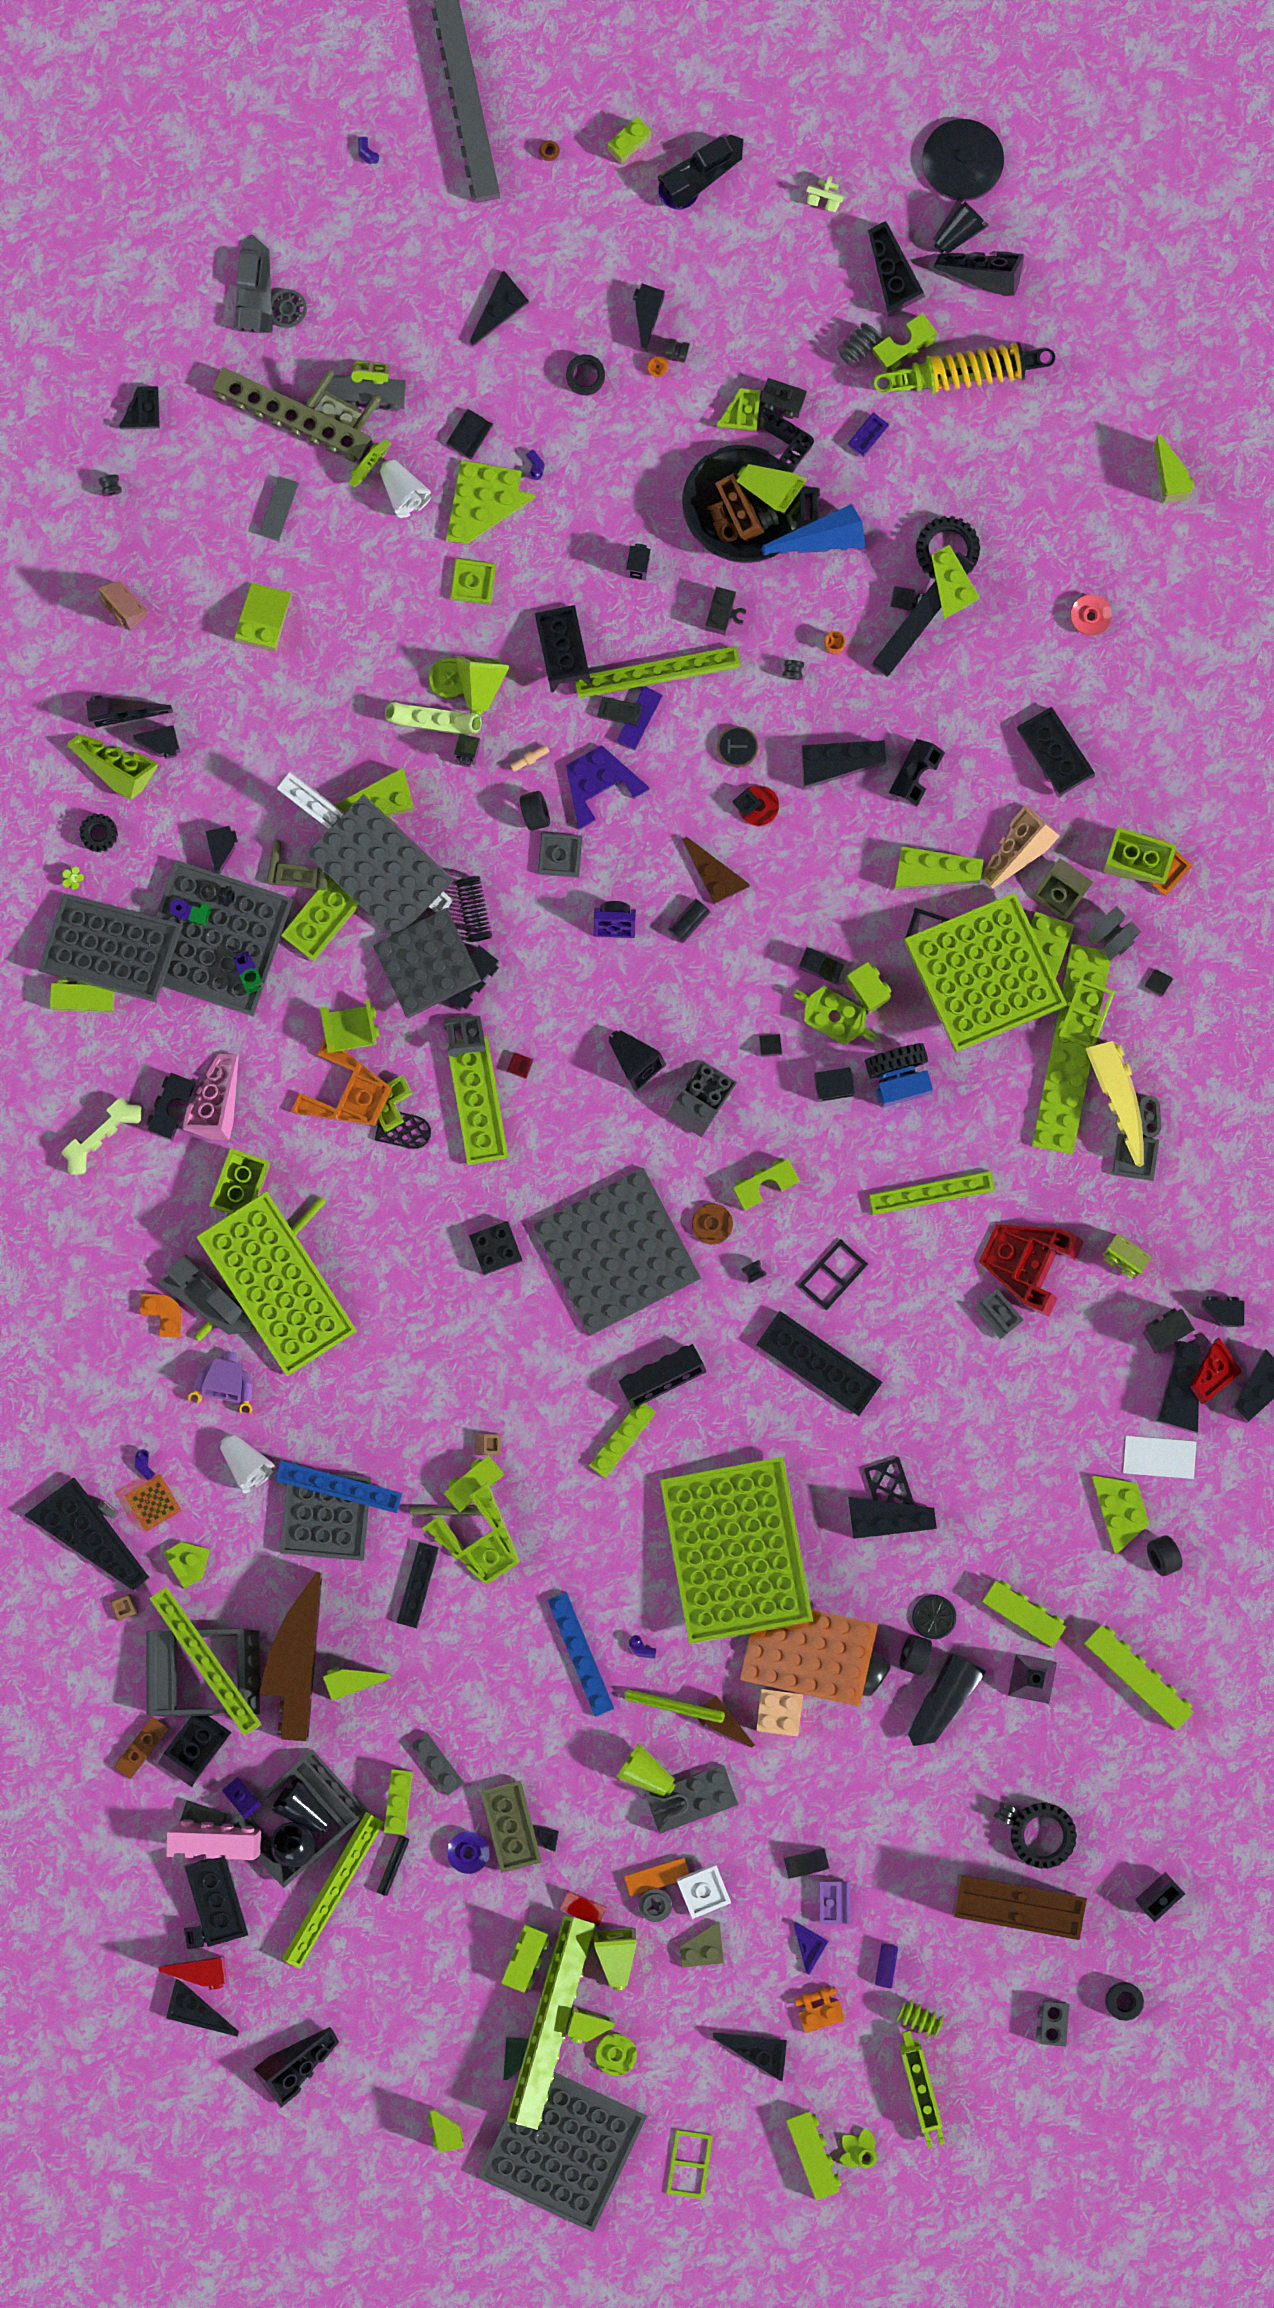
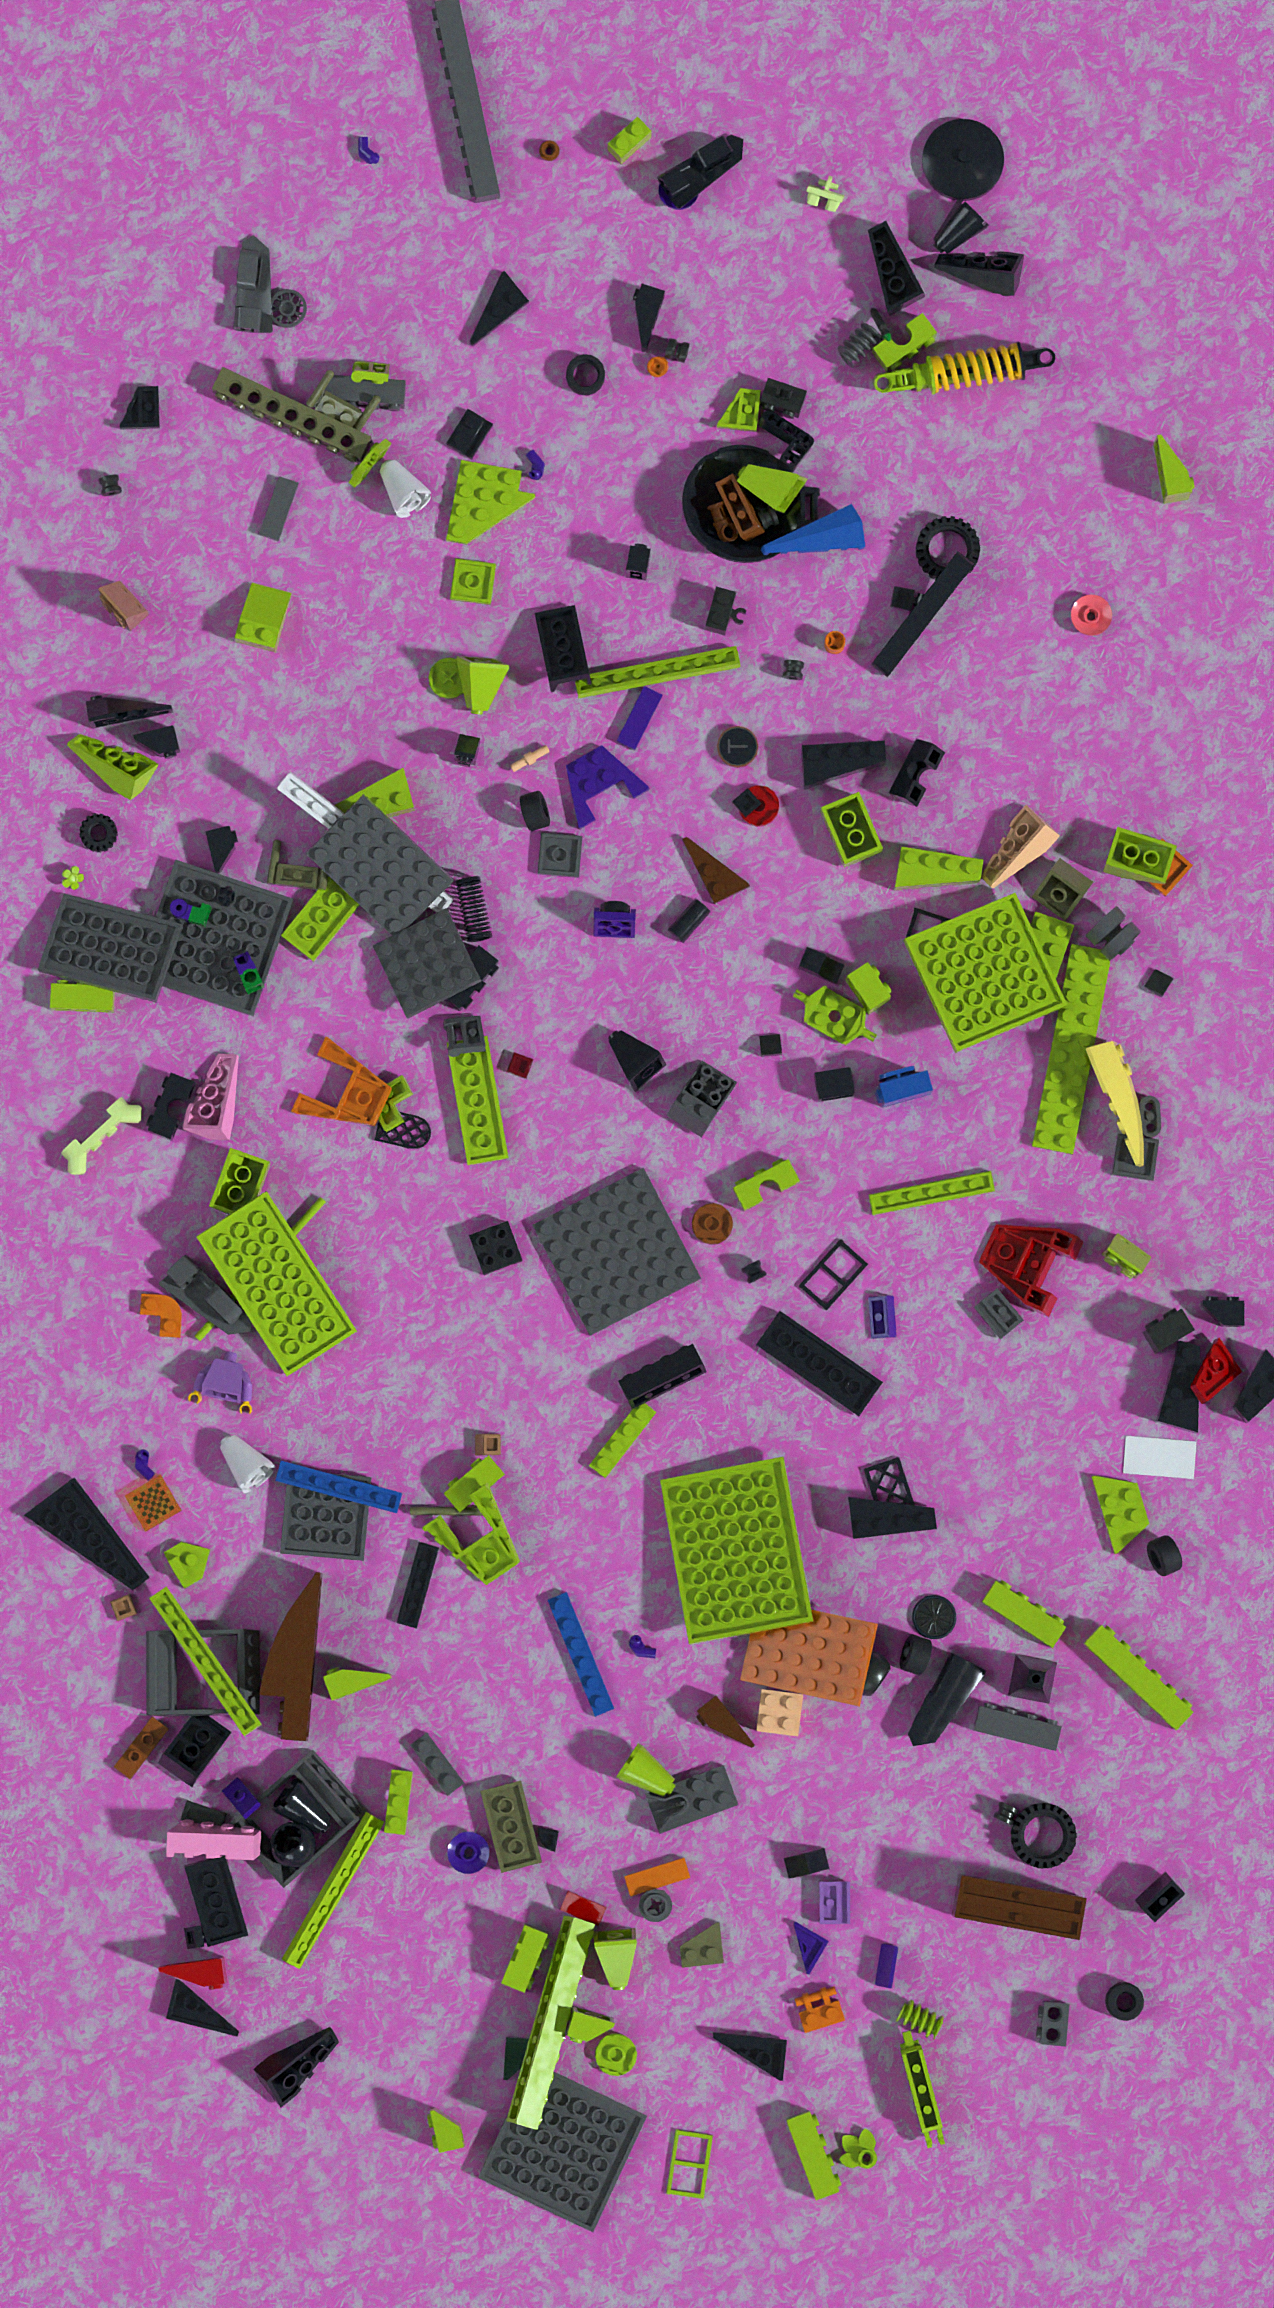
dark grey tile [98,1499,118,1519] -> none
lime panel [320,999,380,1053] -> none
black axle [377,1835,409,1896] -> none
yellowish green plate [385,702,482,735] -> none
pearl dark grey tile [597,697,643,726] -> none
lime axle [625,1690,725,1723] -> none
white plate [676,1863,731,1919] -> none
dark purple plate [847,412,889,457] -> none
black tyre [865,1043,928,1079] -> none
lime wing [931,544,980,619] -> none
black hinge [1016,706,1095,798] -> none
lime window [1059,978,1115,1047] -> none
none -> lime brick [820,792,883,868]
none -> dark purple slope [868,1295,896,1339]
none -> pearl dark grey piece [870,308,891,342]
none -> dark grey brick [973,1703,1062,1751]

